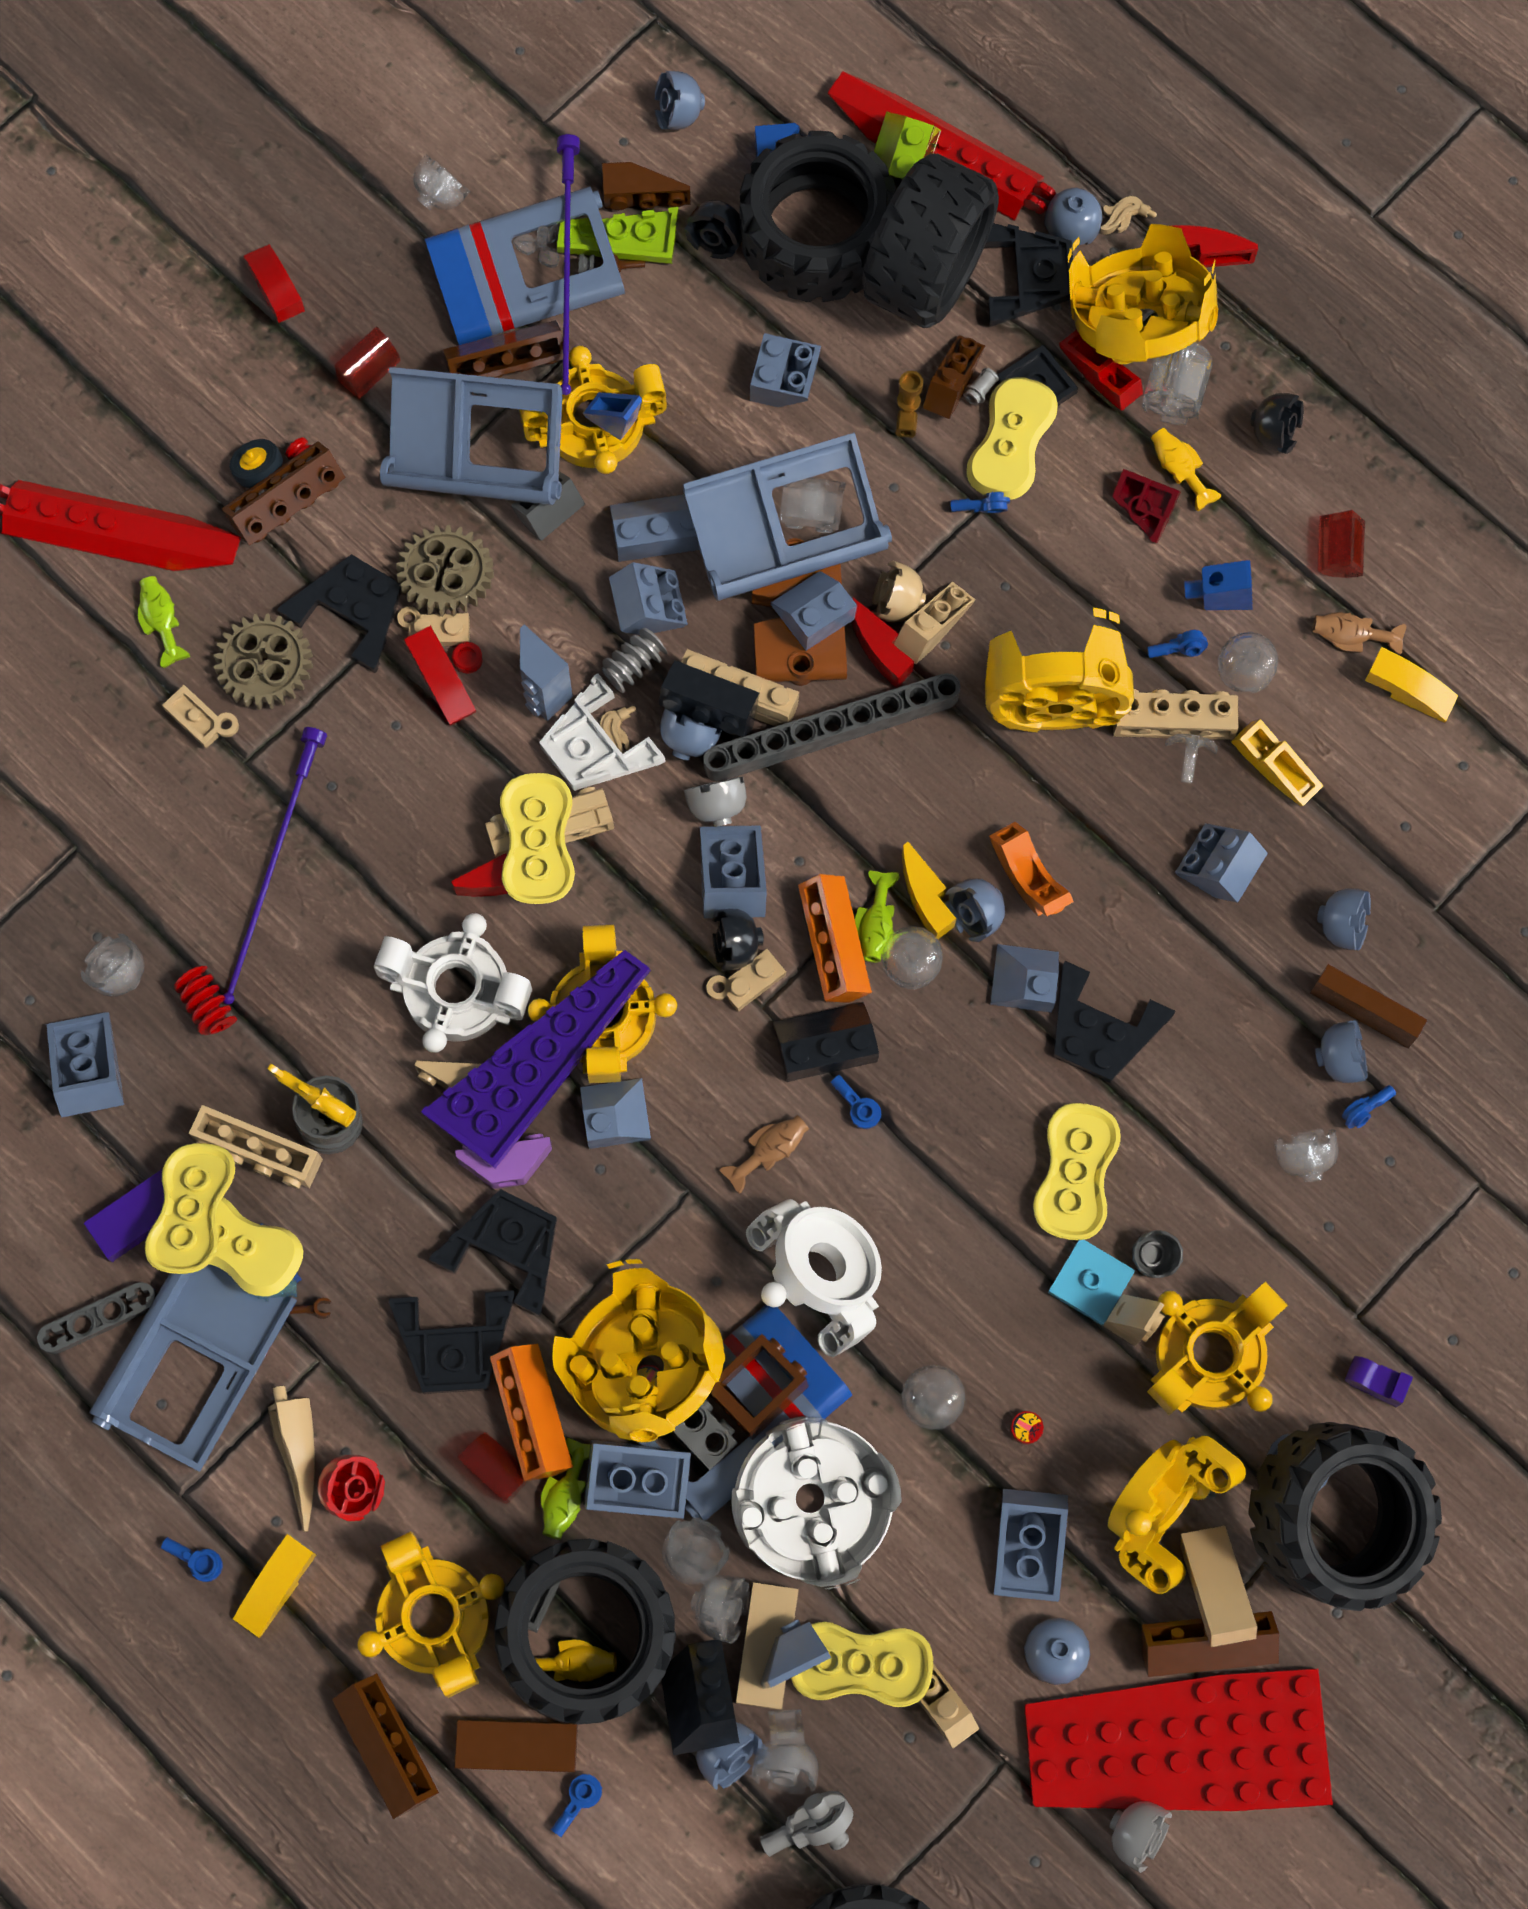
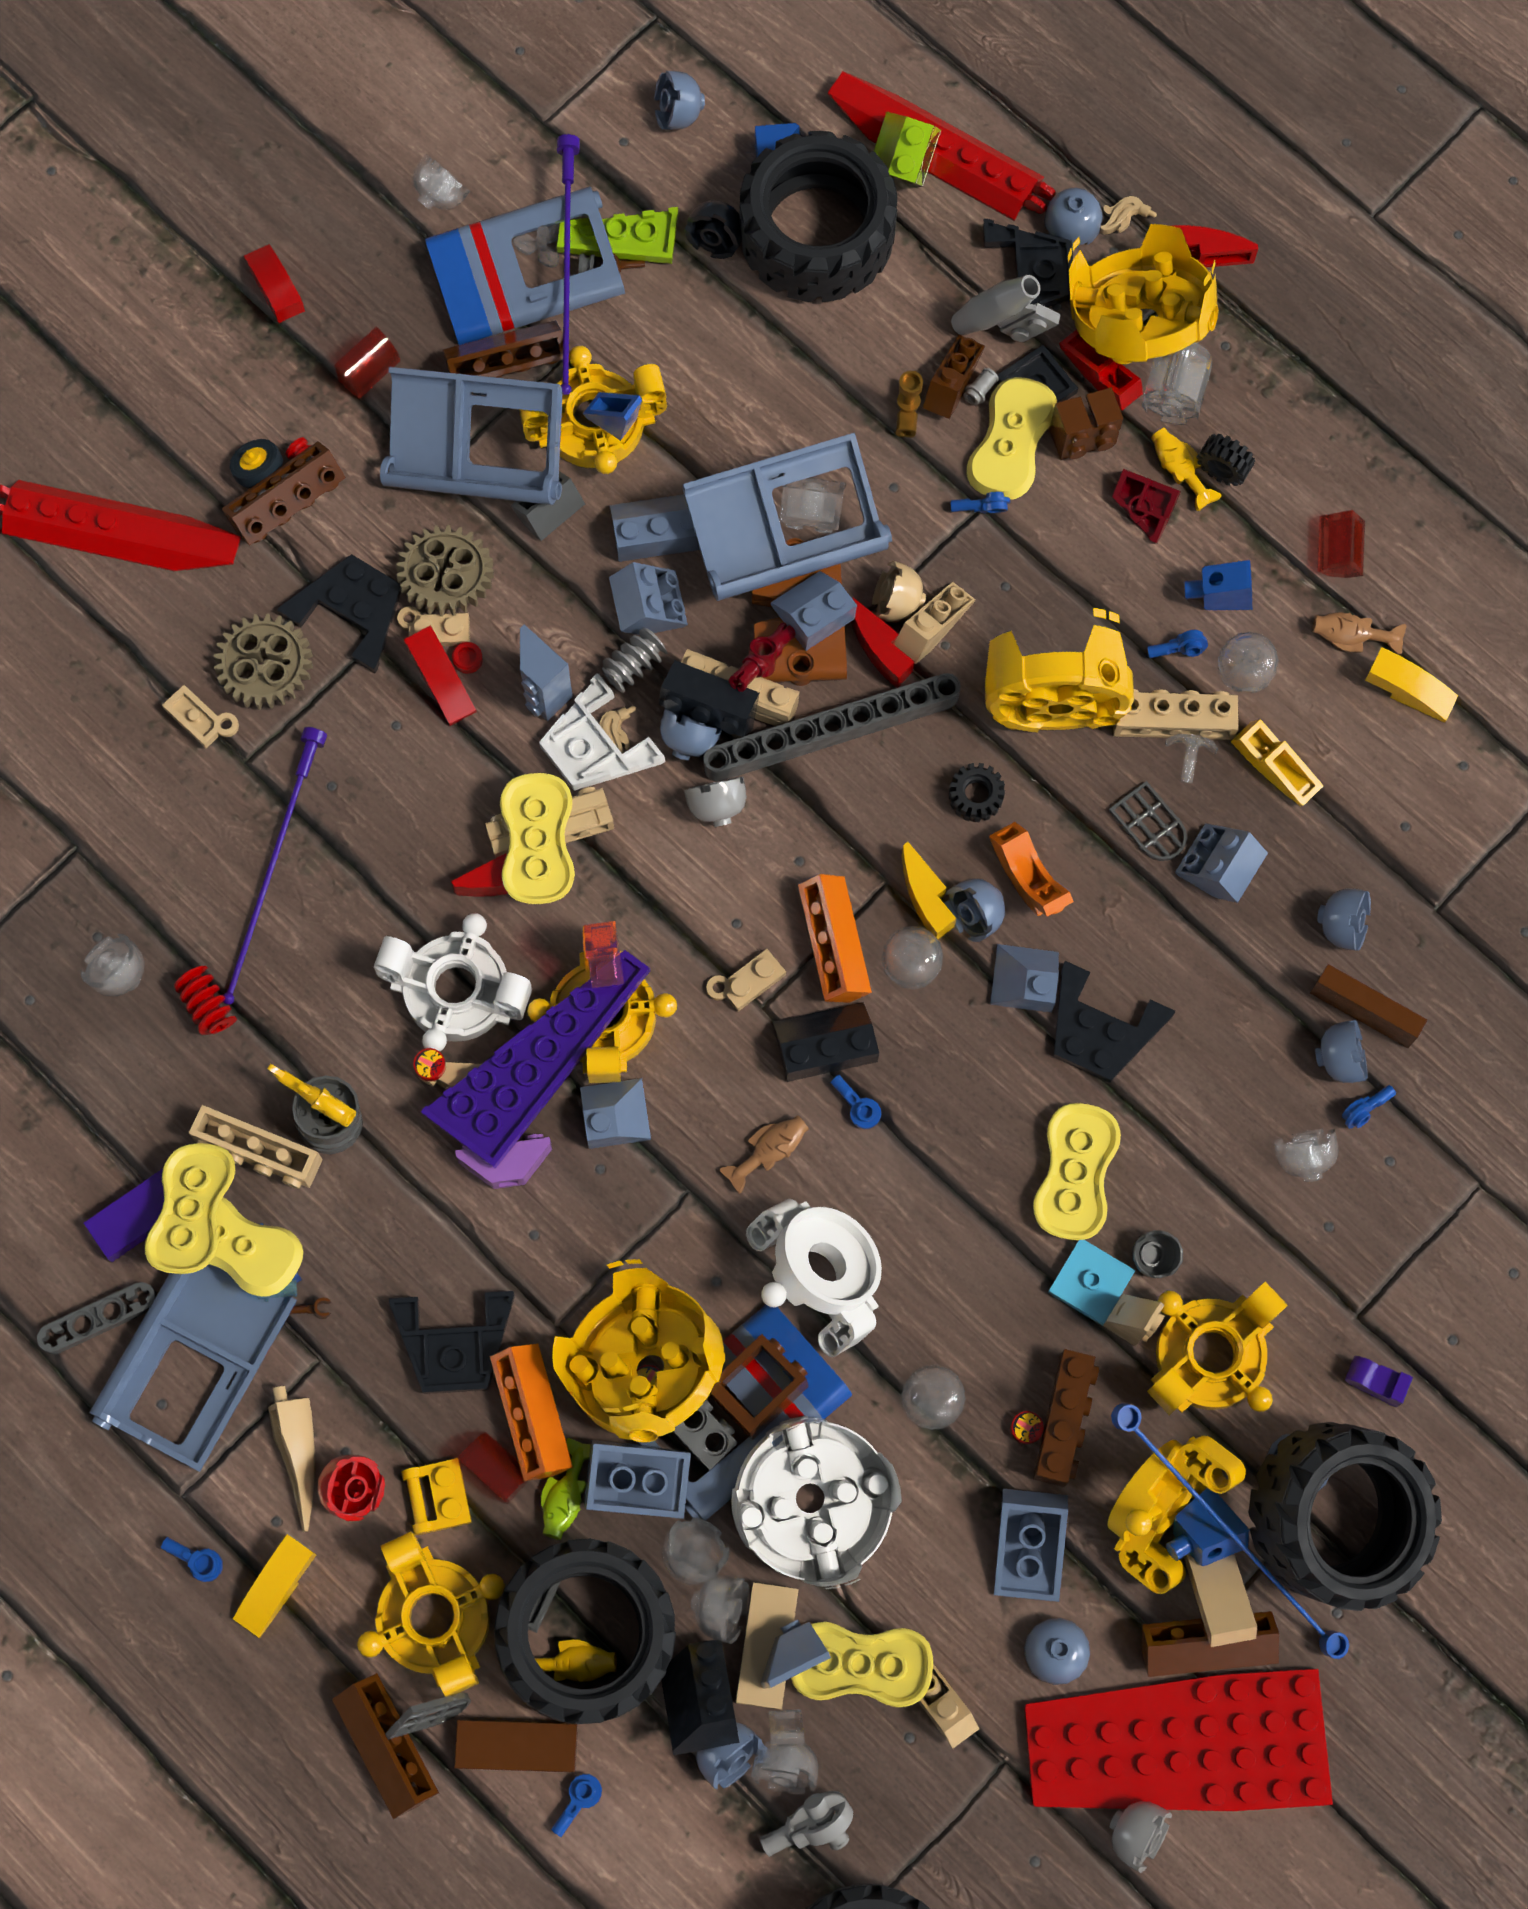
sand blue slope [46,1012,124,1118] -> none
lime animal [138,576,190,668] -> none
black wing [429,1189,557,1317] -> none
reddish brown slope [602,162,691,210] -> none
sand blue slope [700,826,767,918] -> none
black cylinder [712,909,764,971] -> none
sand blue slope [750,333,821,407] -> none
lime animal [855,870,900,963] -> none
black tyre [862,153,999,328] -> none
black cylinder [1250,393,1304,454] -> none
none -> dark grey window [385,1692,471,1739]
none -> yellow plate [401,1458,472,1536]
none -> tile [413,1048,446,1081]
none -> clear pink slope [584,921,624,988]
none -> dark red pin [729,623,796,692]
none -> black tyre [949,763,1005,822]
none -> light grey plate [951,275,1060,342]
none -> reddish brown brick [1033,1349,1099,1487]
none -> reddish brown piece [1049,387,1123,460]
none -> dark grey window [1109,781,1187,861]
none -> blue piece [1111,1403,1349,1659]
none -> blue torso [1166,1488,1250,1566]
none -> black tyre [1197,434,1255,486]

